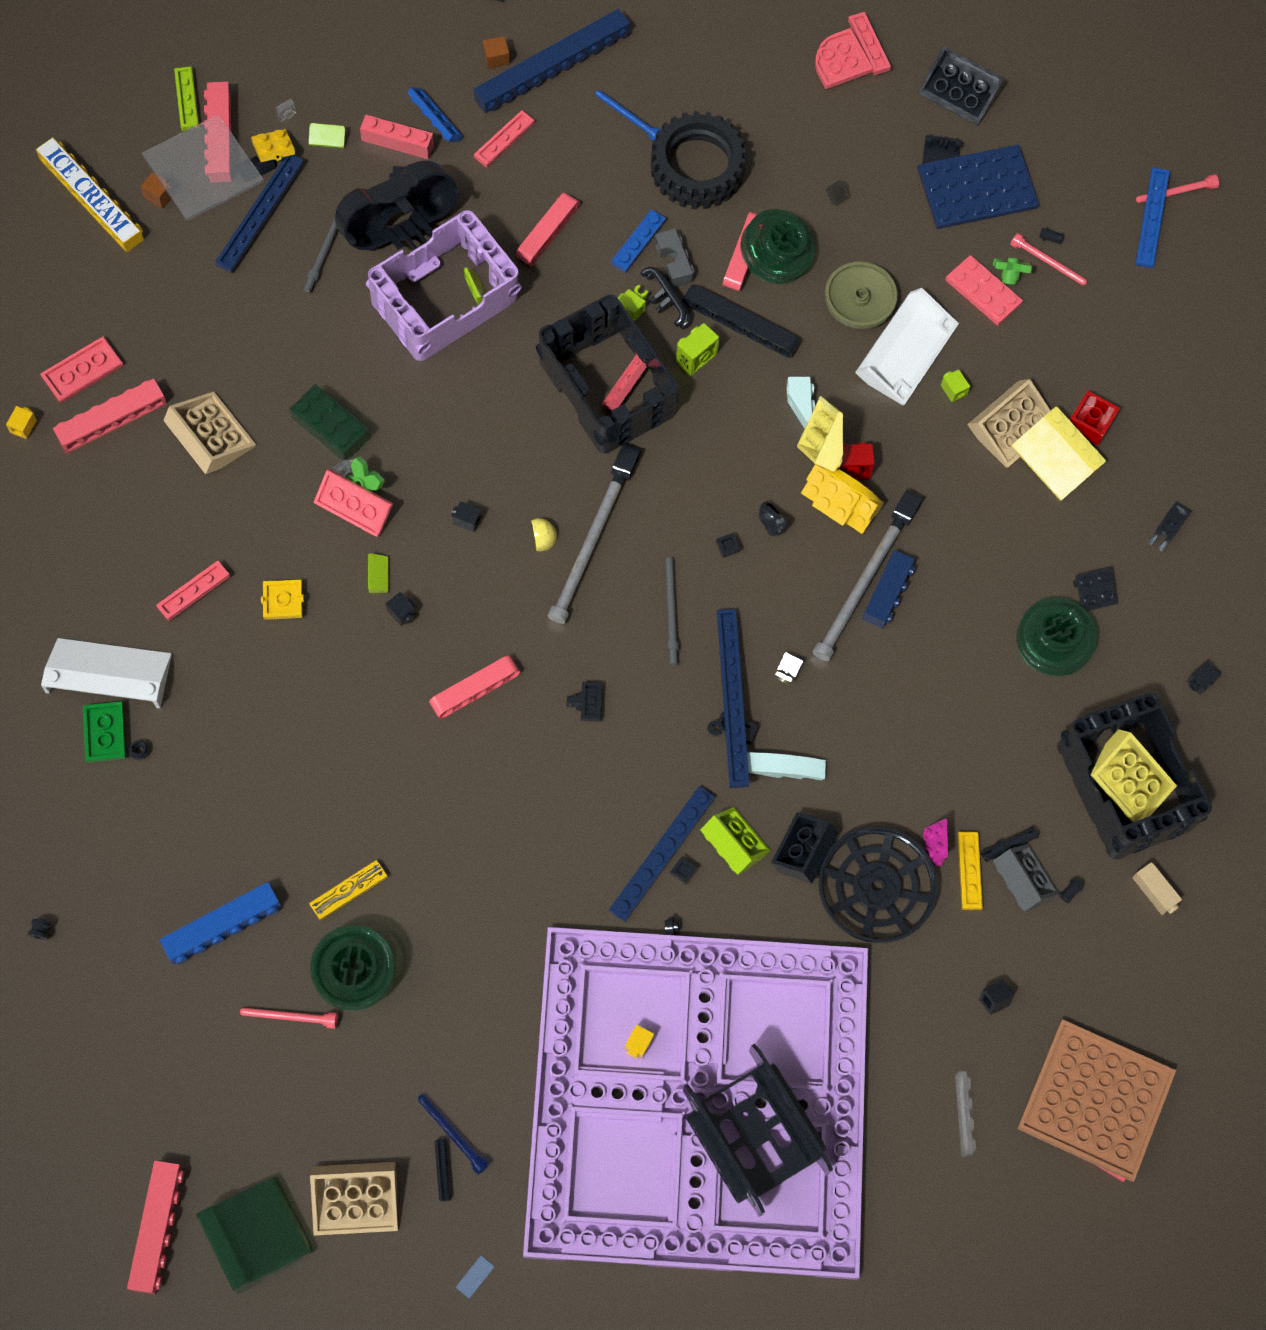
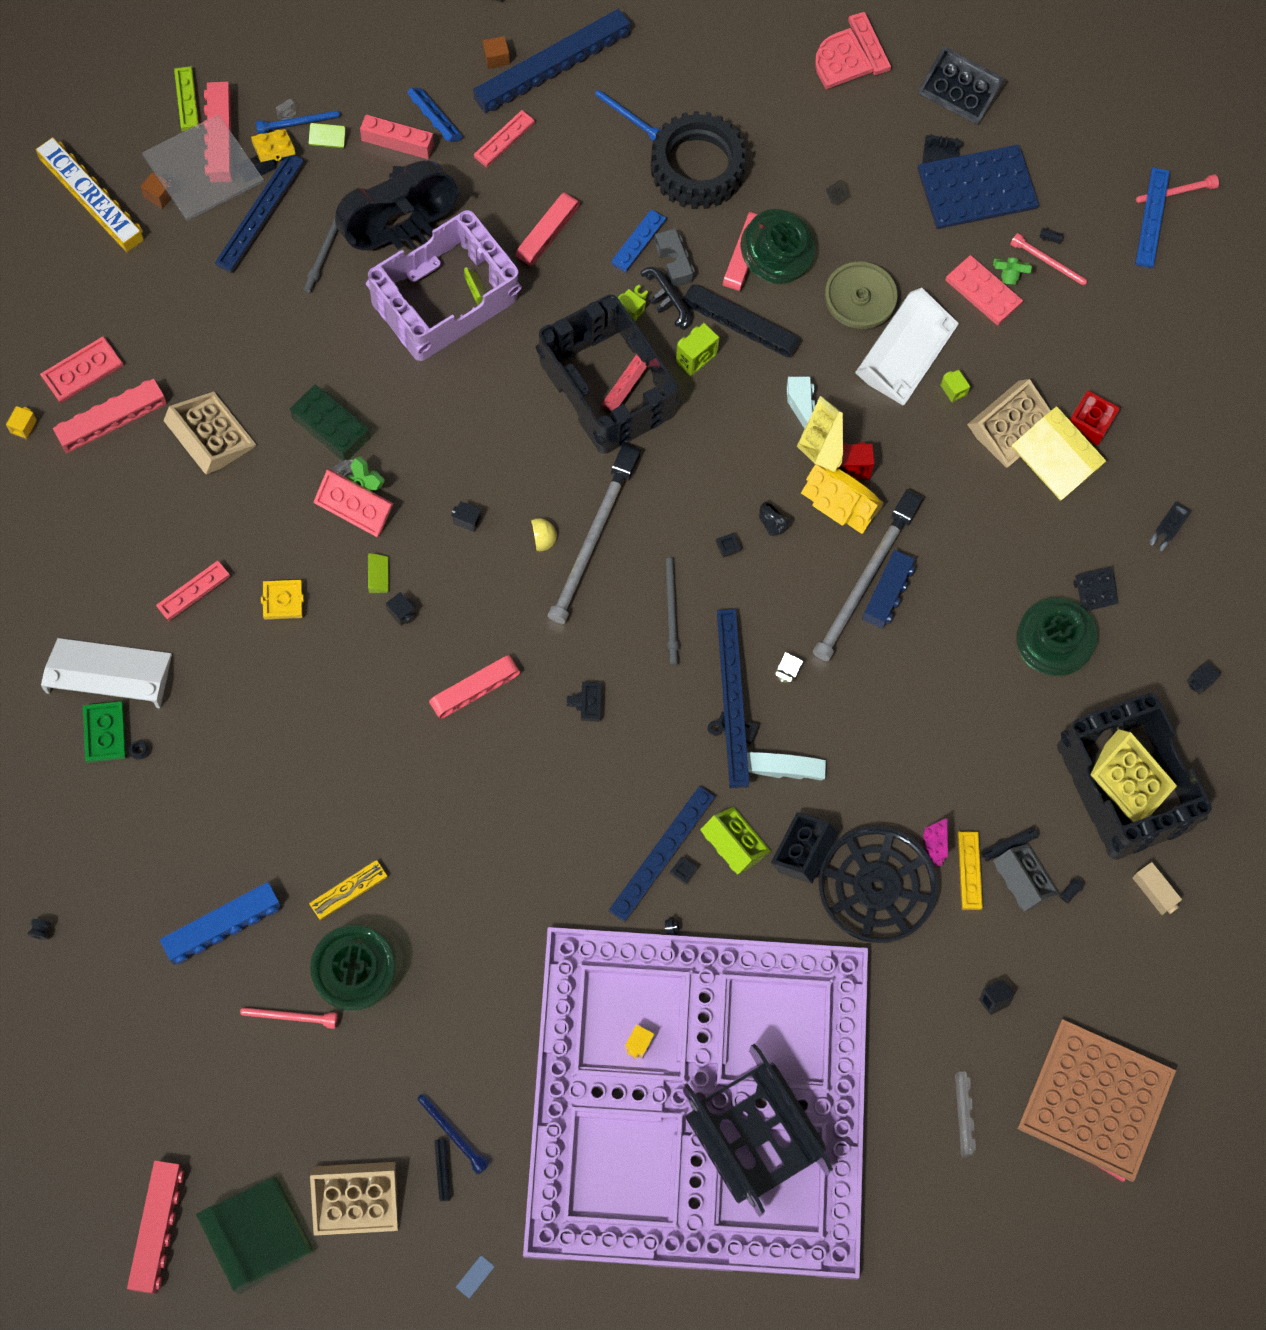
none -> blue piece [256,111,340,134]

